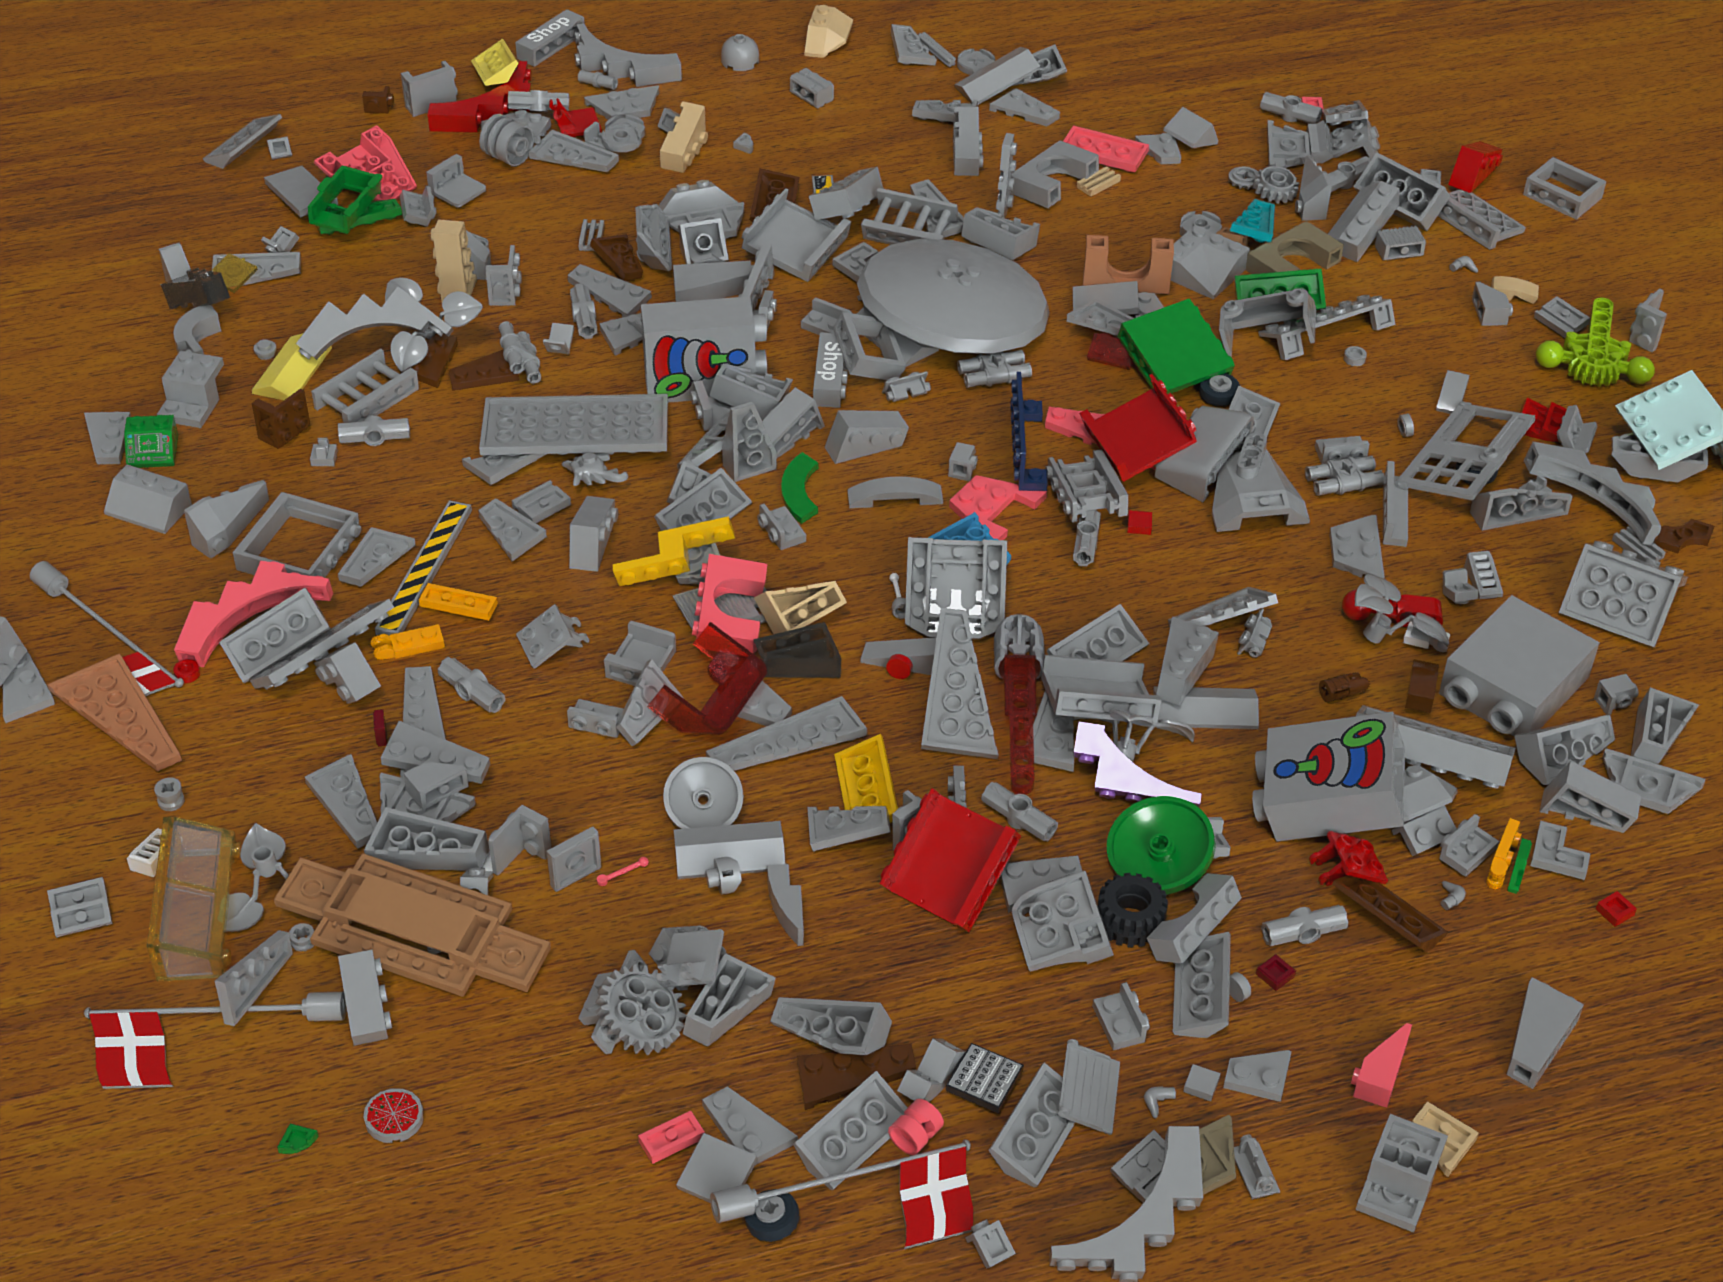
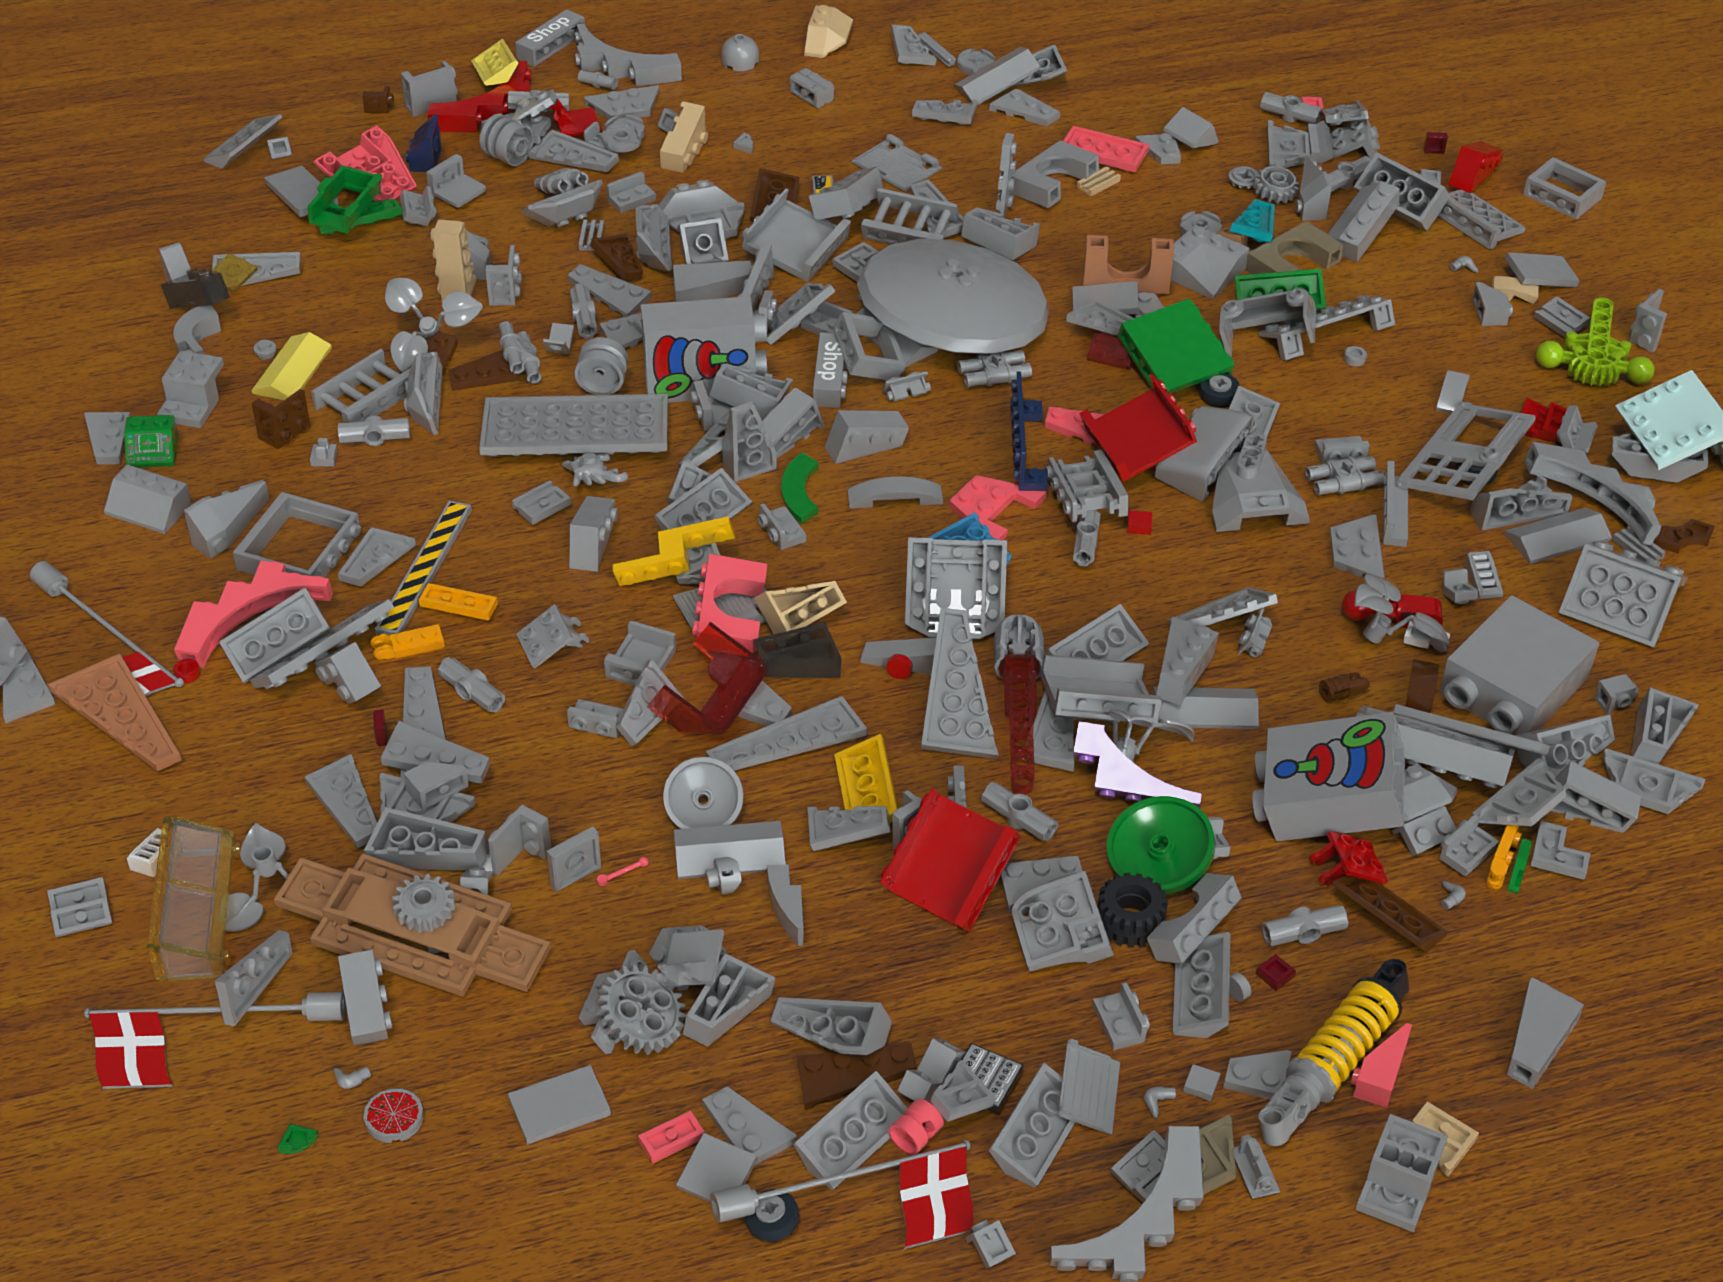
light grey wheel [154,778,185,811] -> none
light grey bracket [261,226,299,253] -> none
light grey bush [289,923,314,951] -> none
light grey arch [296,286,454,359] -> none
light grey wing [462,454,547,485] -> none
light grey wing [478,498,547,561] -> none
hinge [889,573,906,619] -> none
light grey brick [948,442,978,481] -> none
light grey wedge [953,106,983,176] -> none
light grey brick [1375,225,1426,260] -> none
light grey tile [1397,413,1414,437] -> none
red tile [1596,891,1637,927] -> none
none -> light grey animal [333,1066,371,1089]
none -> light grey gear [392,874,455,933]
none -> light grey wedge [404,352,443,435]
none -> dark blue slope [406,115,442,172]
none -> light grey tile [508,1065,611,1145]
none -> light grey wing [513,89,556,123]
none -> light grey wedge [521,179,603,228]
none -> light grey pin [534,168,589,194]
none -> light grey wheel [574,337,628,395]
none -> light grey bracket [607,172,656,214]
none -> light grey wing [767,283,836,345]
none -> light grey window [851,134,942,192]
none -> light grey wing [930,1060,996,1122]
none -> piece [1259,959,1410,1146]
none -> light grey tile [1394,704,1550,756]
none -> dark red tile [1423,132,1448,154]
none -> light grey wing [1472,758,1566,826]
none -> light grey slope [1504,507,1612,564]
none -> light grey tile [1505,252,1580,287]

